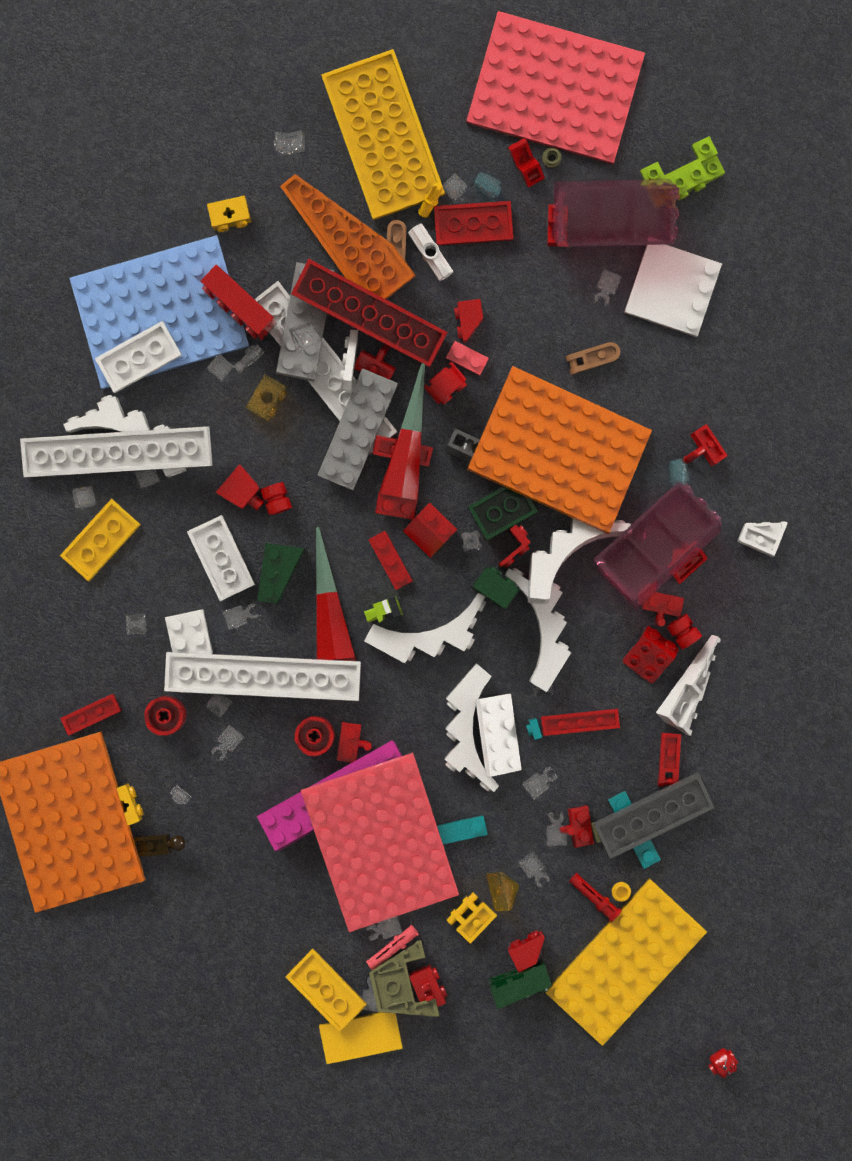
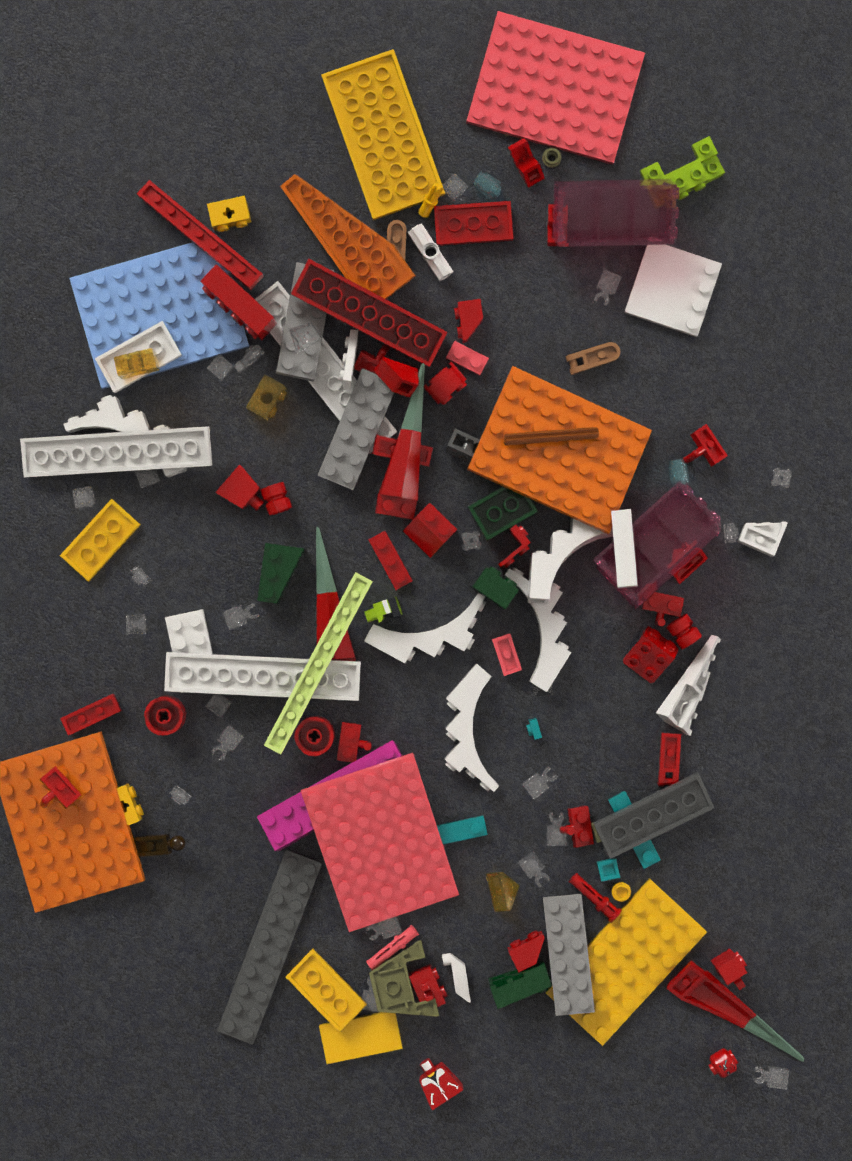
white plate [187,515,255,601] -> none
clear bracket [274,130,306,155] -> none
yellow plate [447,892,497,944] -> none
white plate [475,694,522,777] -> none
red plate [541,708,620,736] -> none
none -> red plate [40,766,81,809]
none -> clear yellow brick [114,348,160,379]
none -> clear plate [130,566,152,586]
none -> red plate [137,180,264,290]
none -> dark grey plate [217,849,323,1045]
none -> yellowish green plate [264,572,373,754]
none -> red slope [375,357,419,398]
none -> red torso [419,1058,463,1110]
none -> white piece [442,953,471,1002]
none -> coral plate [492,633,522,676]
none -> dark orange axle [503,427,599,445]
none -> light grey plate [543,893,595,1016]
none -> teal plate [597,858,620,882]
none -> white tile [611,509,638,589]
none -> red plate [667,961,804,1062]
none -> red brick [711,948,747,990]
none -> clear plate [723,523,739,544]
none -> clear plate [753,1066,789,1090]
none -> clear plate [771,468,792,488]

